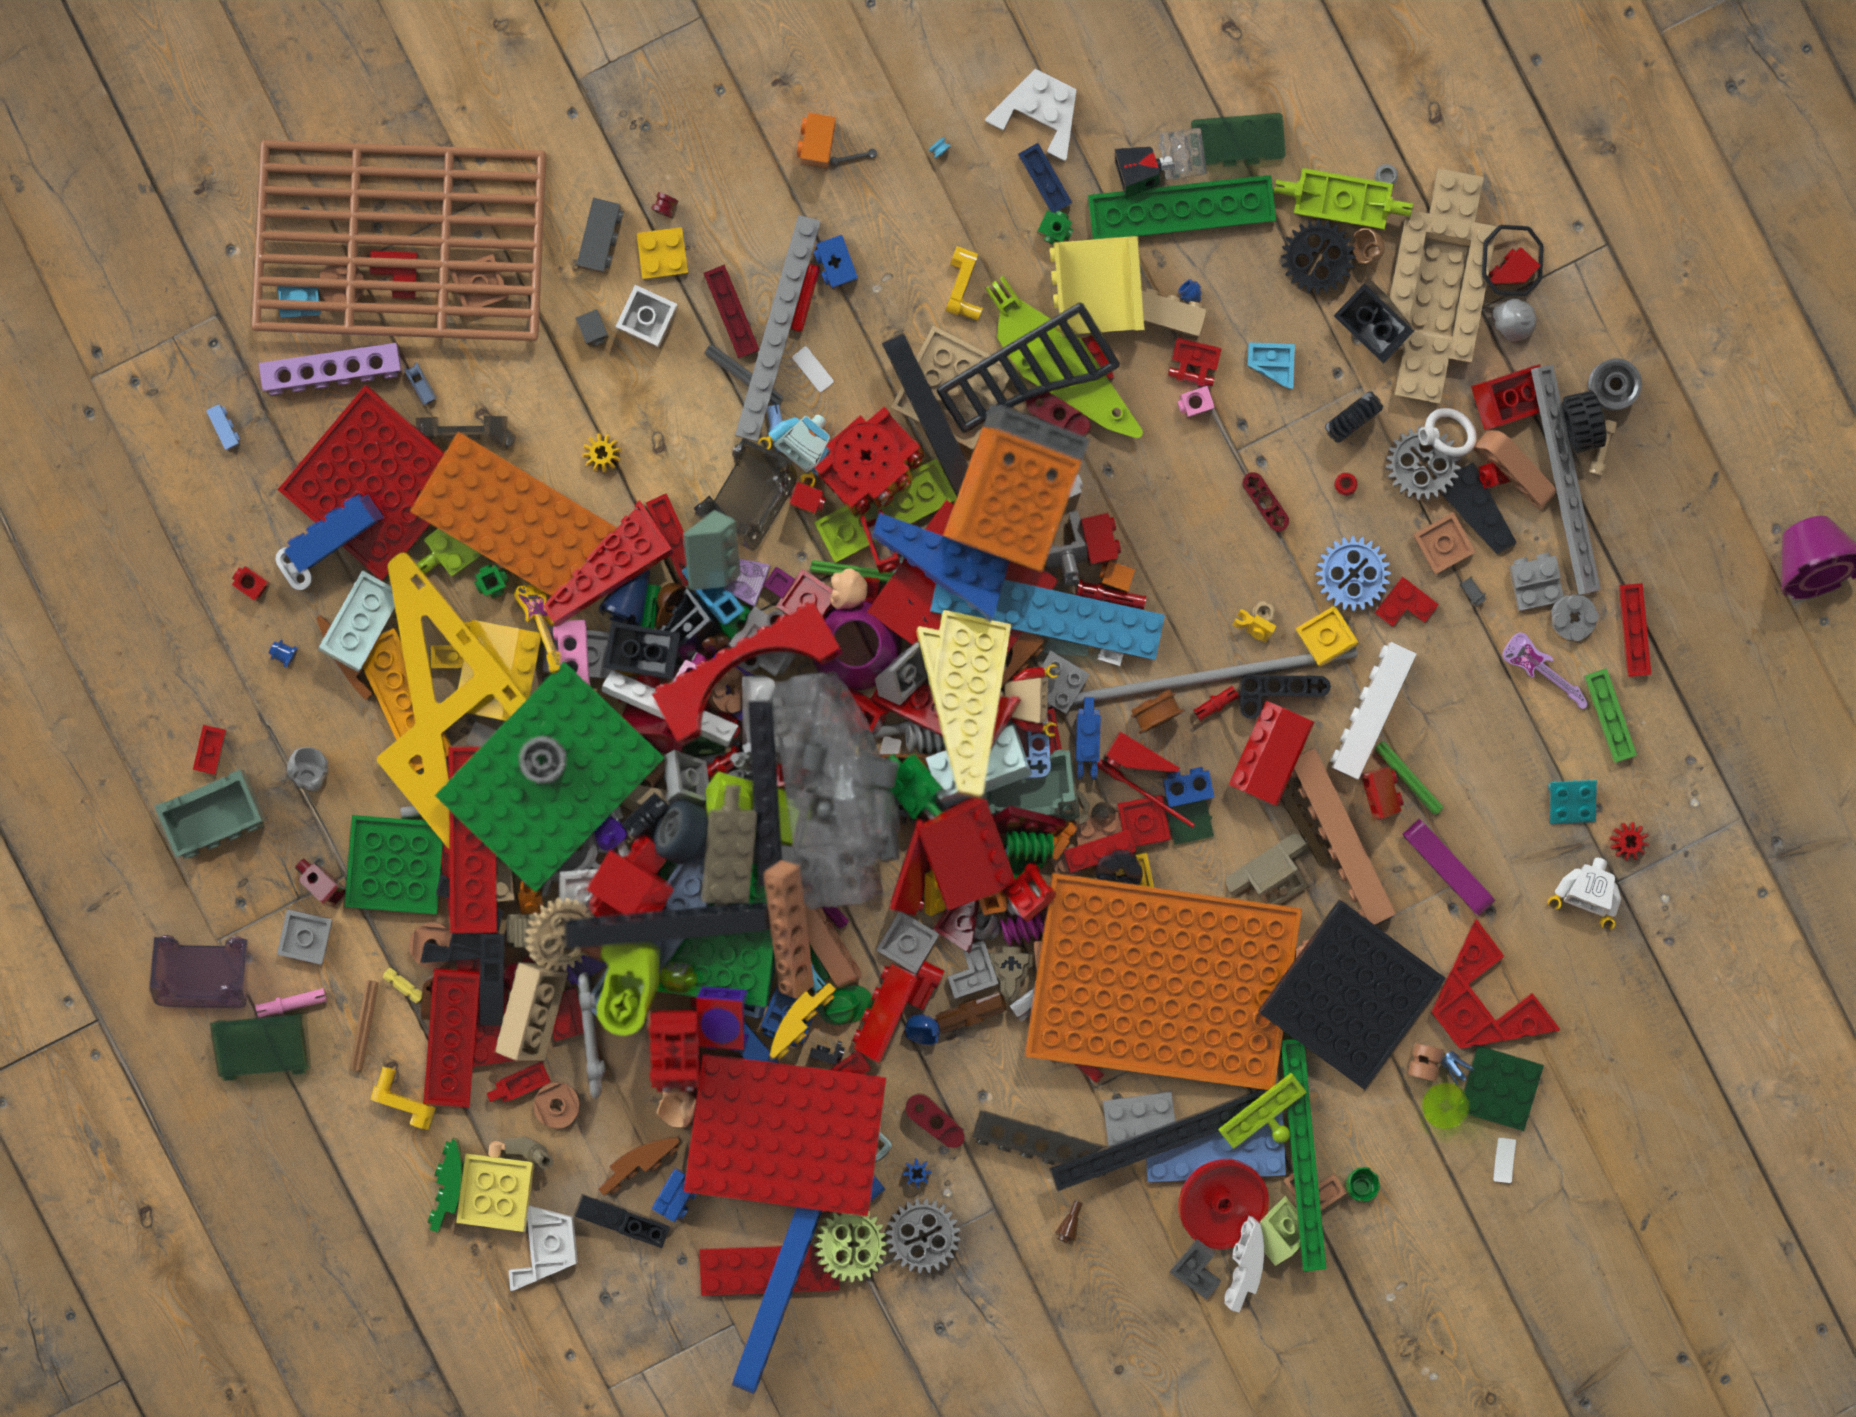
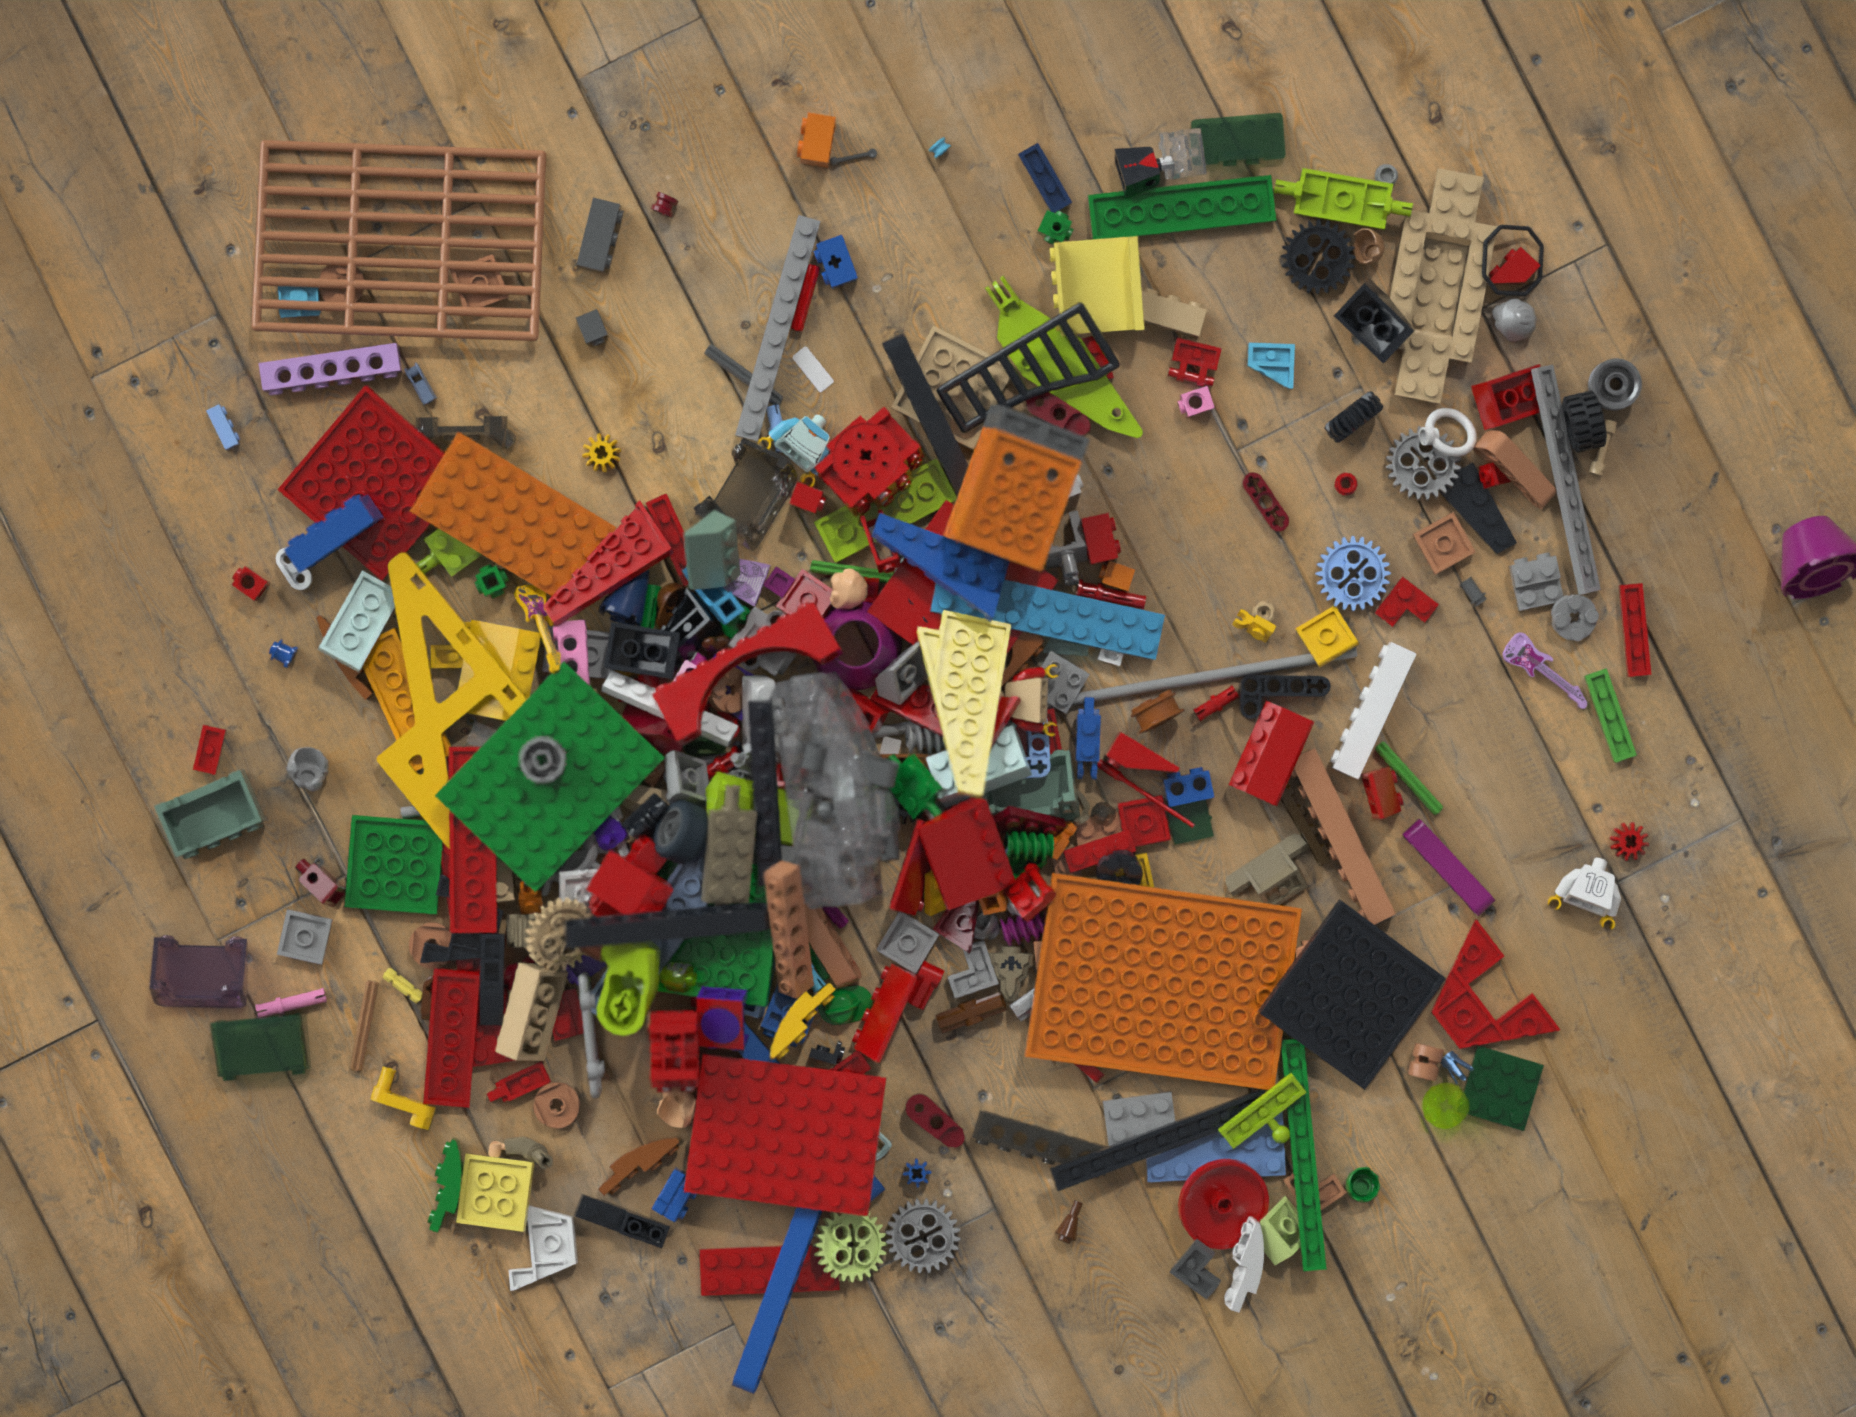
red plate [370,251,418,299] -> none
white brick [616,285,678,348] -> none
yellow plate [636,227,688,280] -> none
dark red plate [703,264,760,359] -> none
blue hair [905,1014,940,1045] -> none
yellow beam [945,246,983,321] -> none
white wing [985,69,1076,162] -> none
blue plate [1178,279,1201,302] -> none
white sticker [1493,1138,1516,1183] -> none
teal hinge [1548,779,1597,824] -> none

